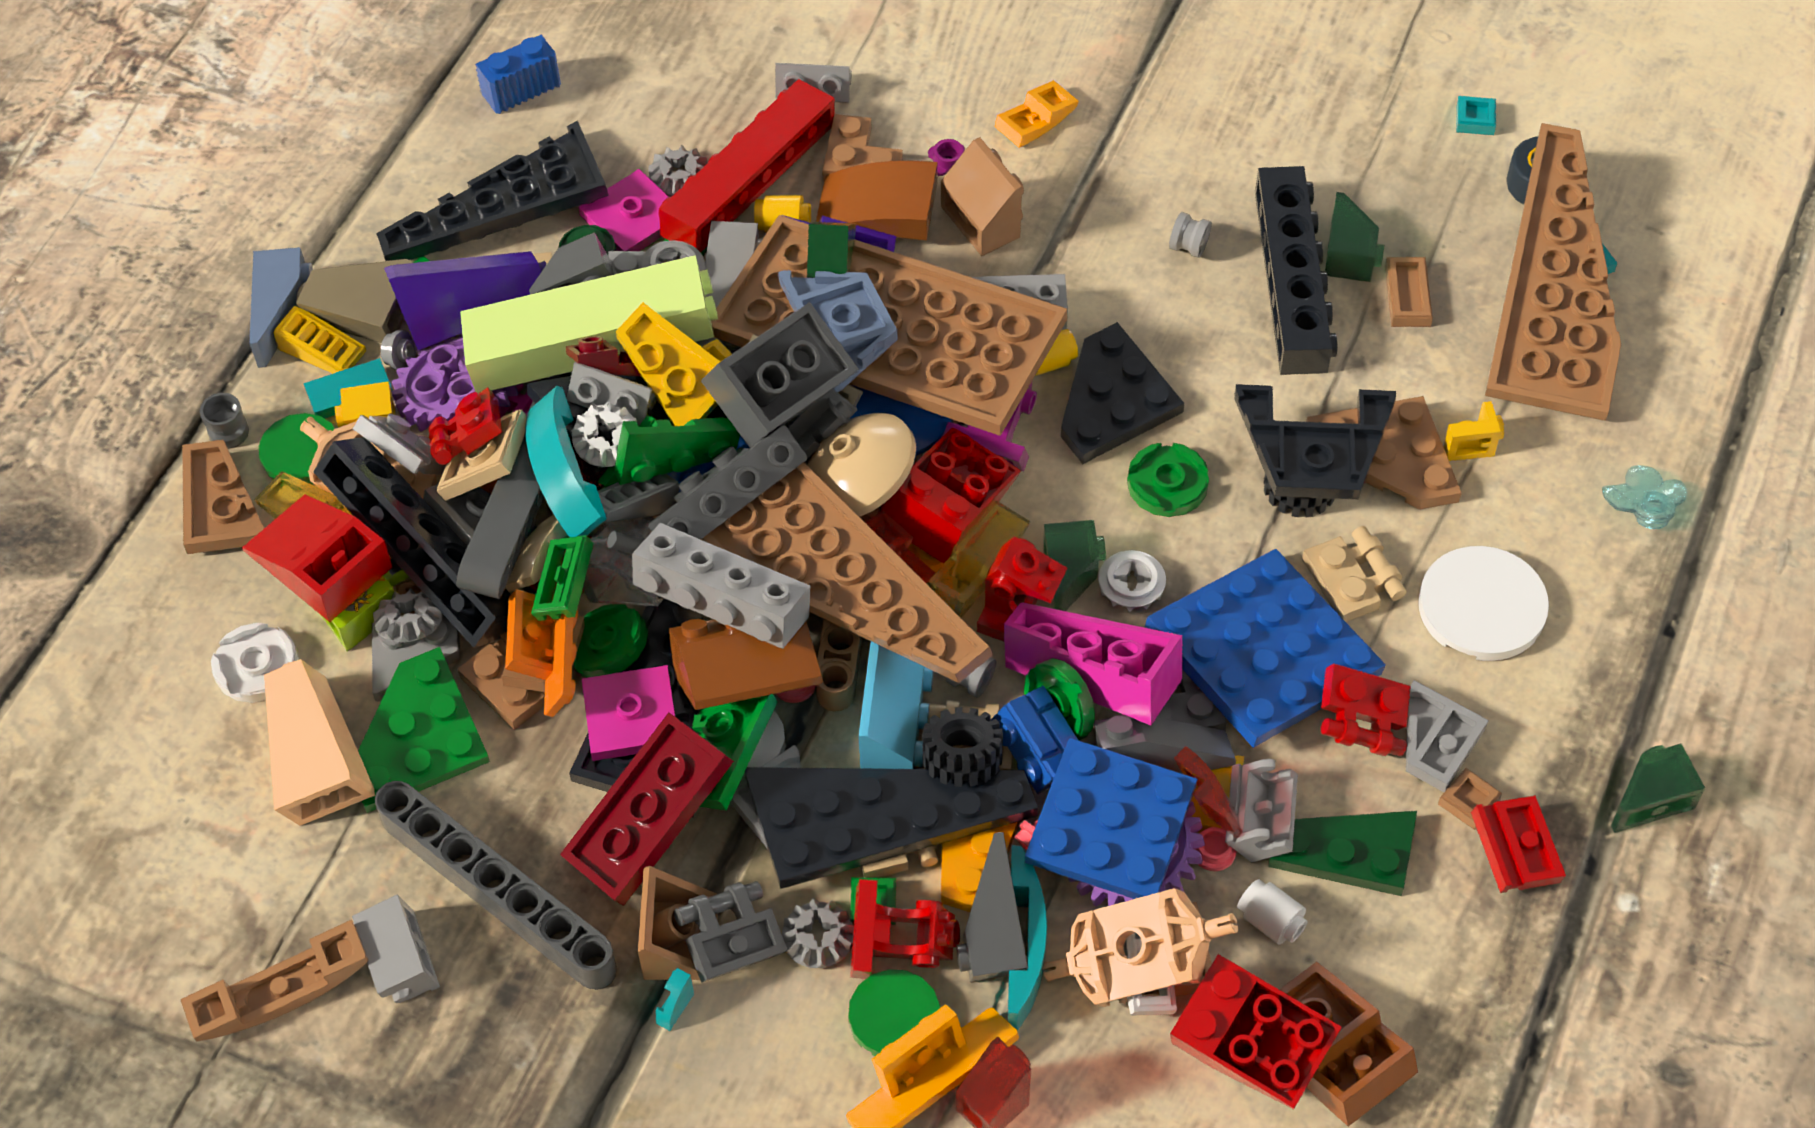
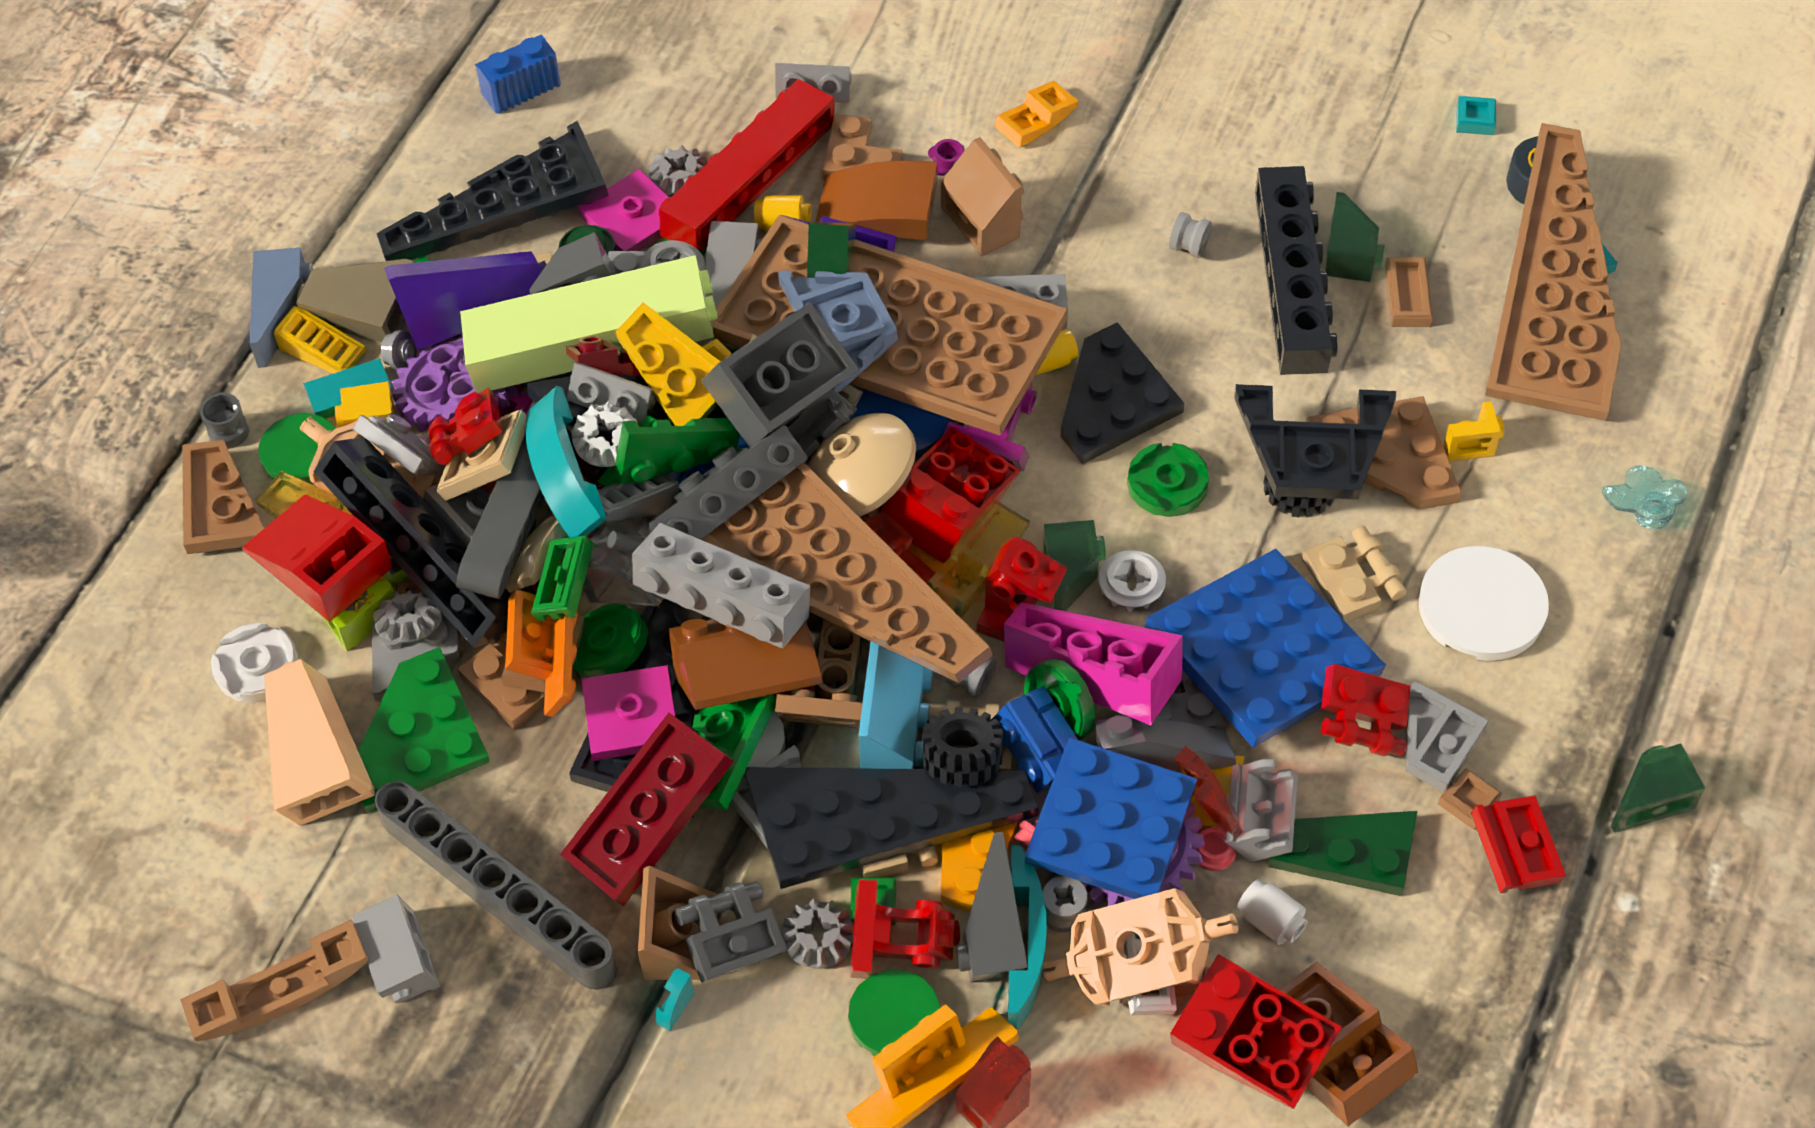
none -> medium nougat plate [775,689,863,729]
none -> light grey wheel [1042,876,1087,932]

